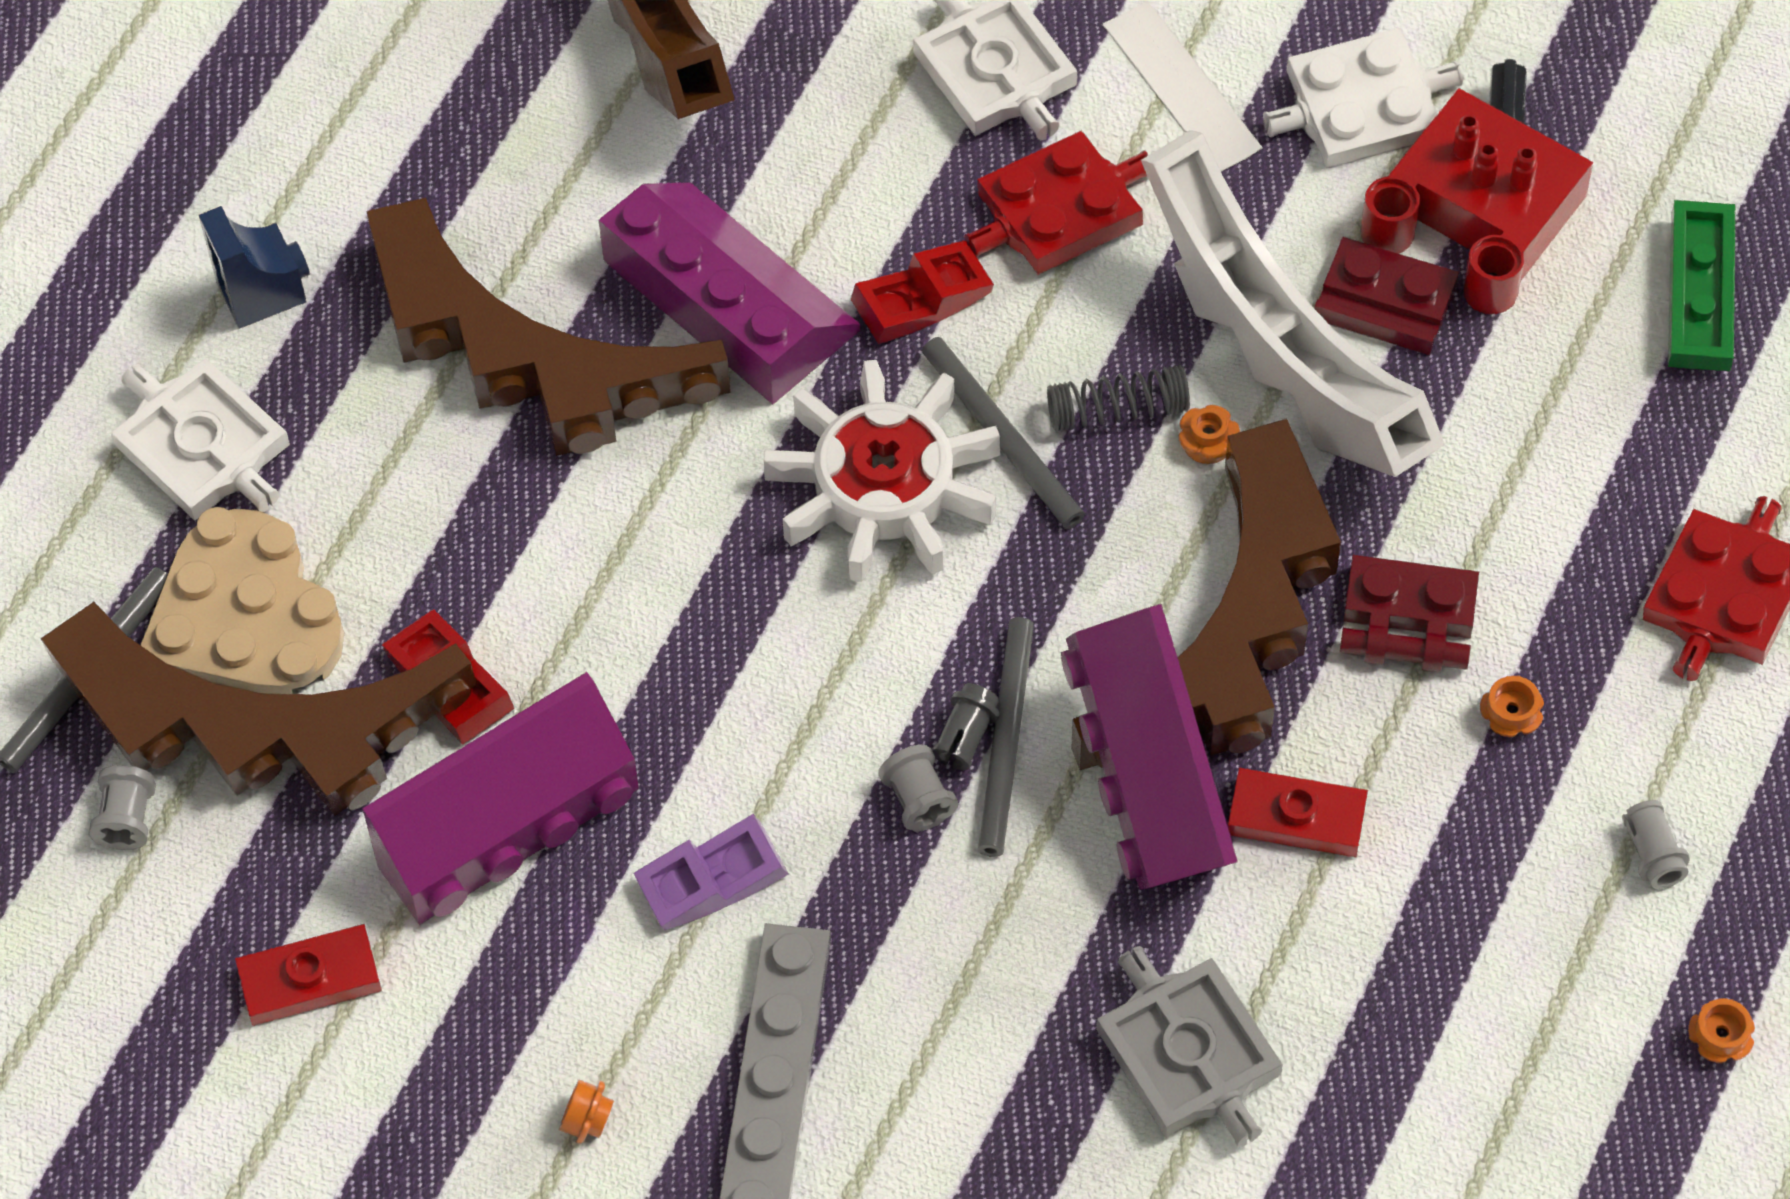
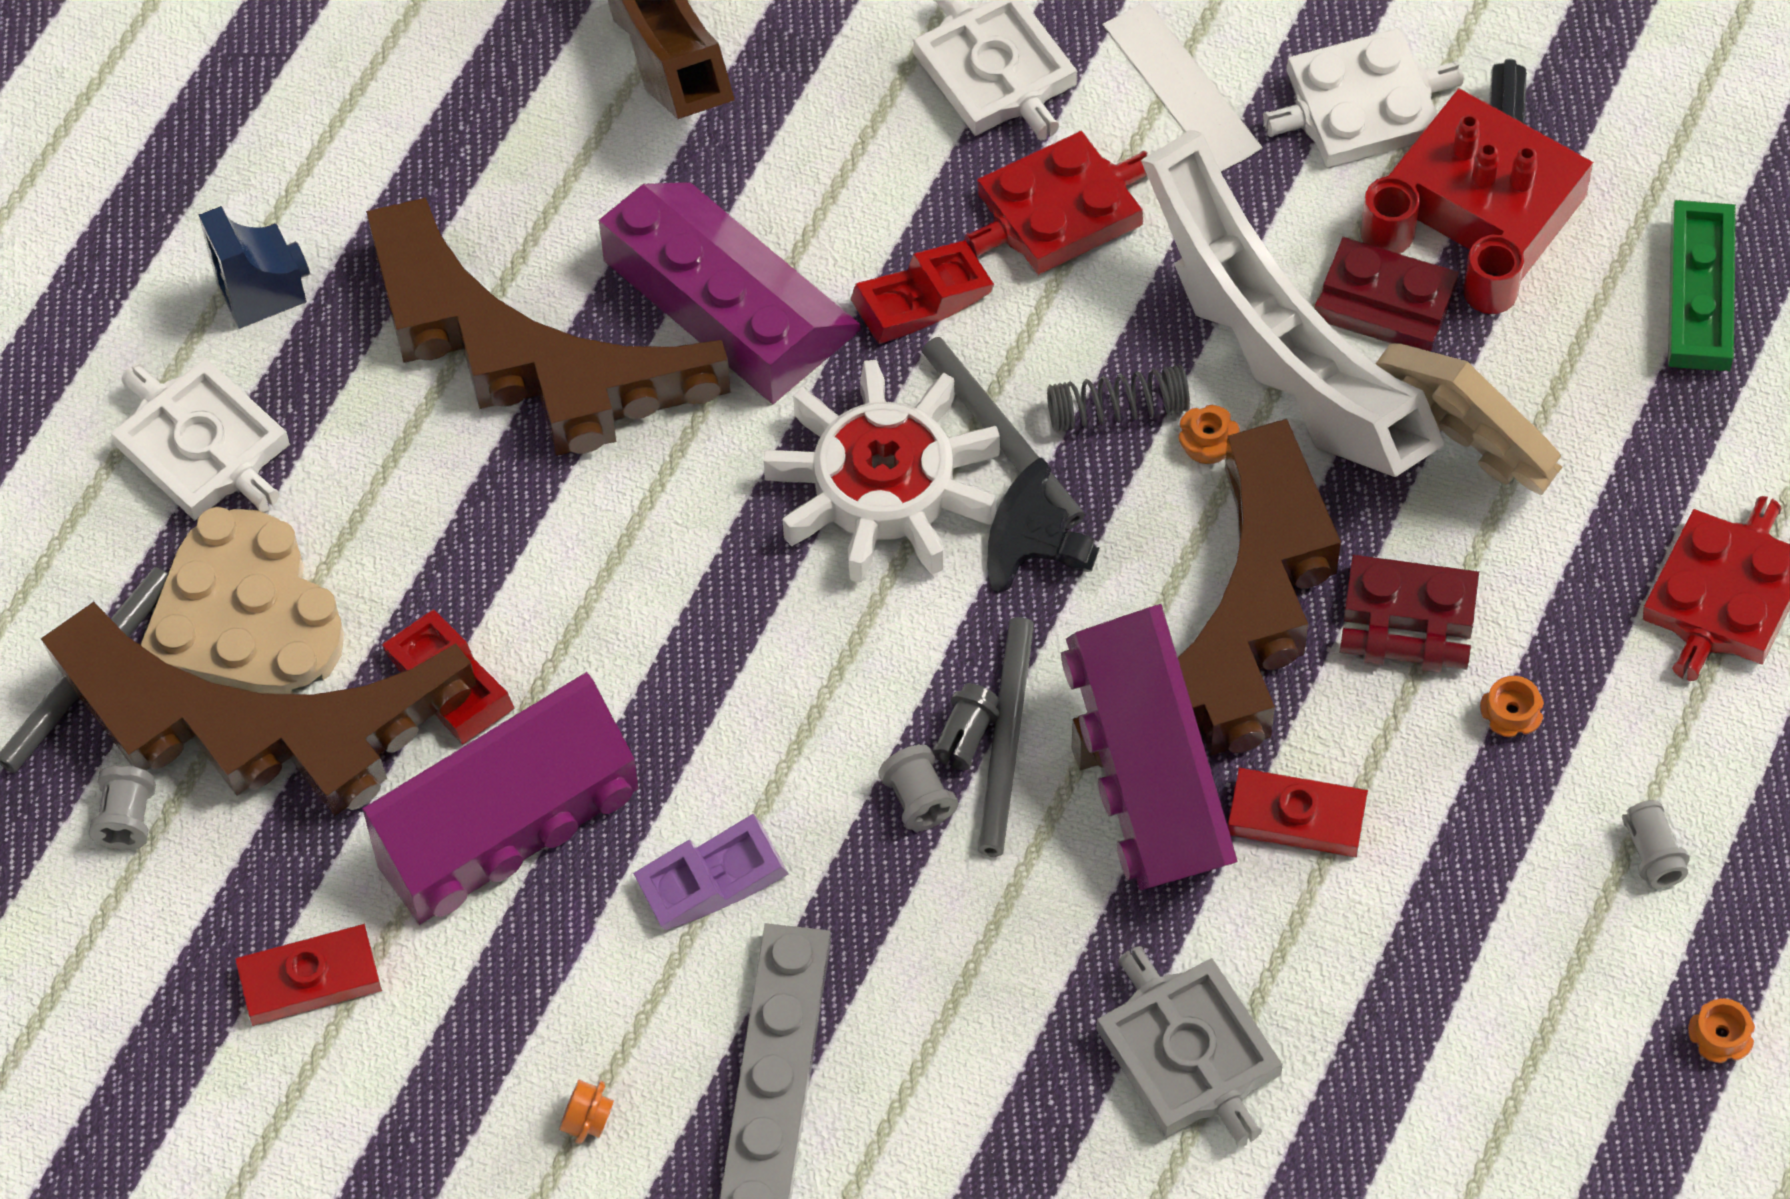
none -> black piece [987,457,1100,592]
none -> tan plate [1375,343,1563,495]

